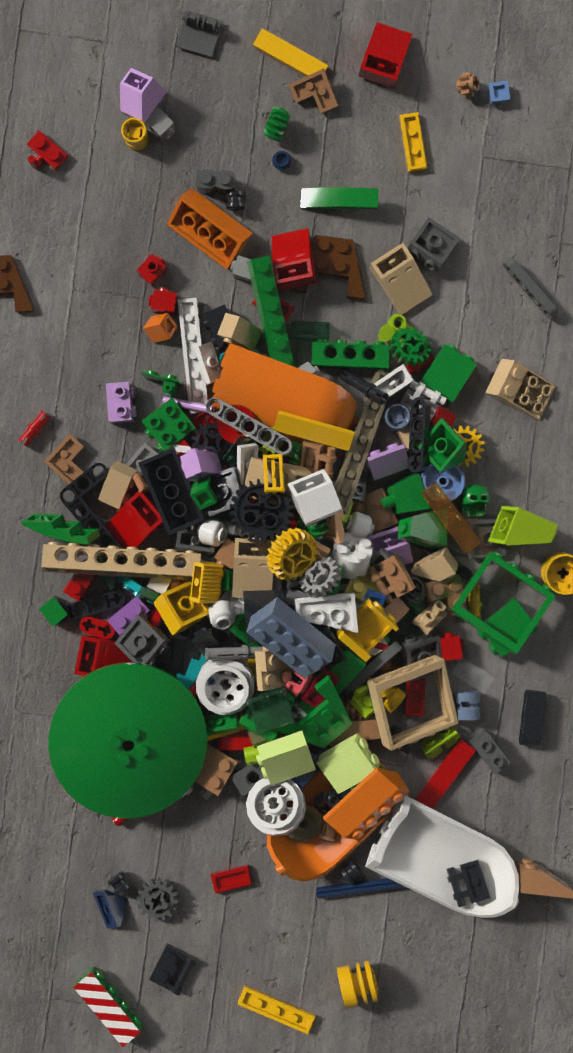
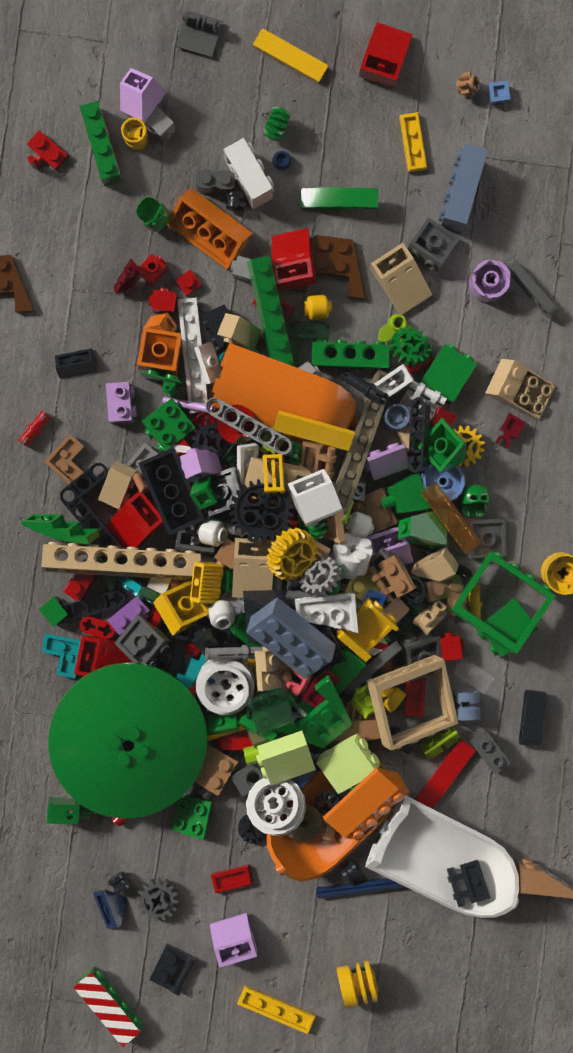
medium nougat plate [289,69,339,113] -> none
lime slope [488,506,558,545] -> none
none -> teal plate [41,633,81,679]
none -> green torso [47,796,91,824]
none -> black slope [55,348,96,378]
none -> green brick [80,101,122,186]
none -> dark red hinge [113,259,144,295]
none -> green helmet [136,197,171,232]
none -> orange slope [137,327,182,376]
none -> green hinge [171,795,212,841]
none -> red plate [175,269,202,297]
none -> red plate [184,641,202,657]
none -> lavender slope [210,913,257,968]
none -> white brick [223,138,274,210]
none -> black gear [238,814,267,844]
none -> yellow head [304,294,332,321]
none -> sand blue brick [438,143,488,233]
none -> lavender brick [469,260,511,303]
none -> dark red plate [495,413,526,449]

